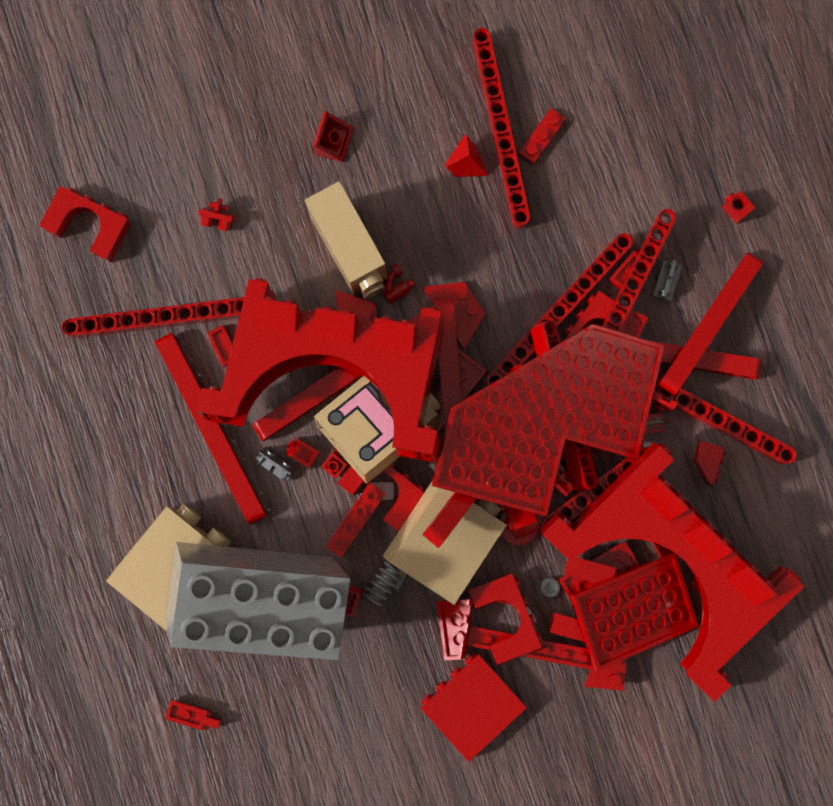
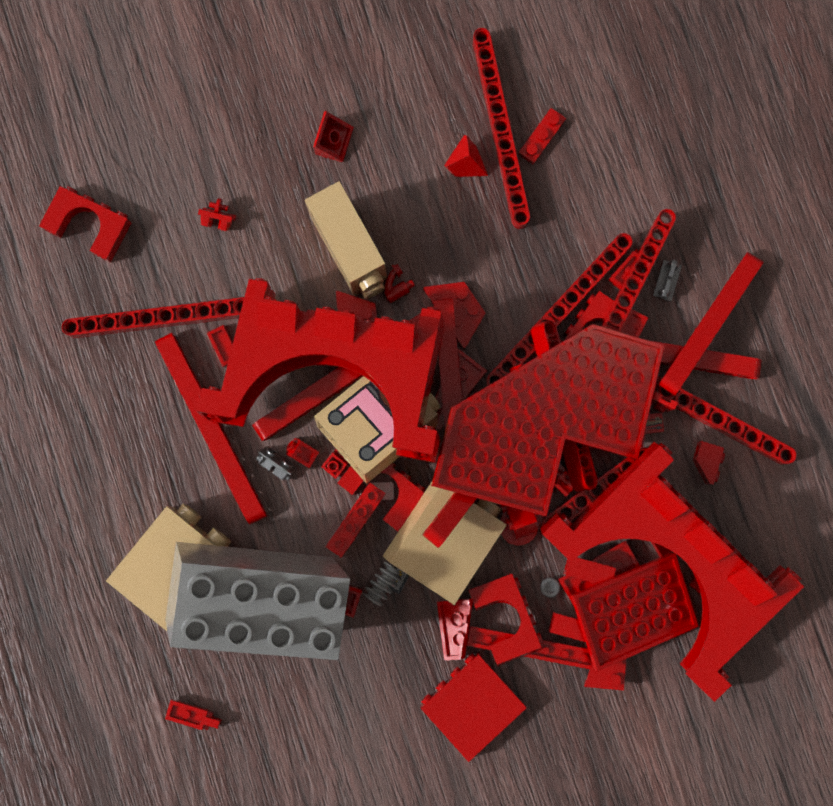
red brick [722,190,755,224] -> none

